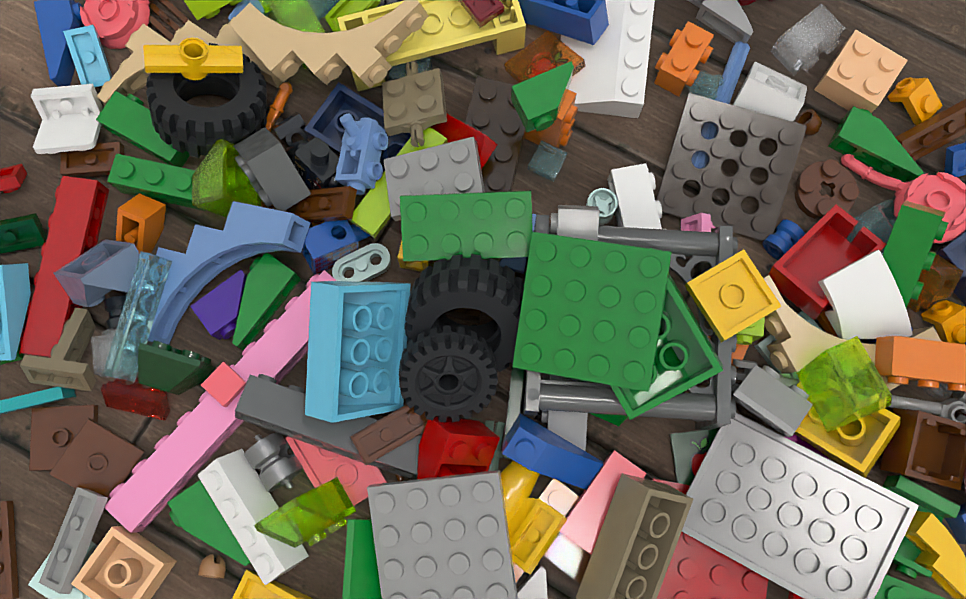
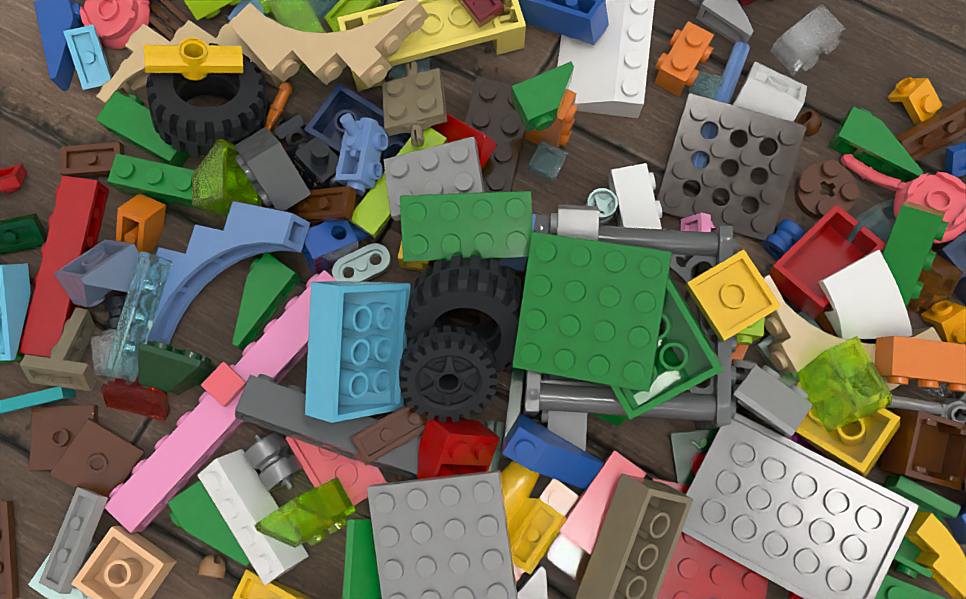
white bracket [31,84,103,154] -> none
dark purple slope [190,270,247,340] -> none
clear orange tile [504,31,585,83] -> none
light nougat brick [814,30,908,113] -> none

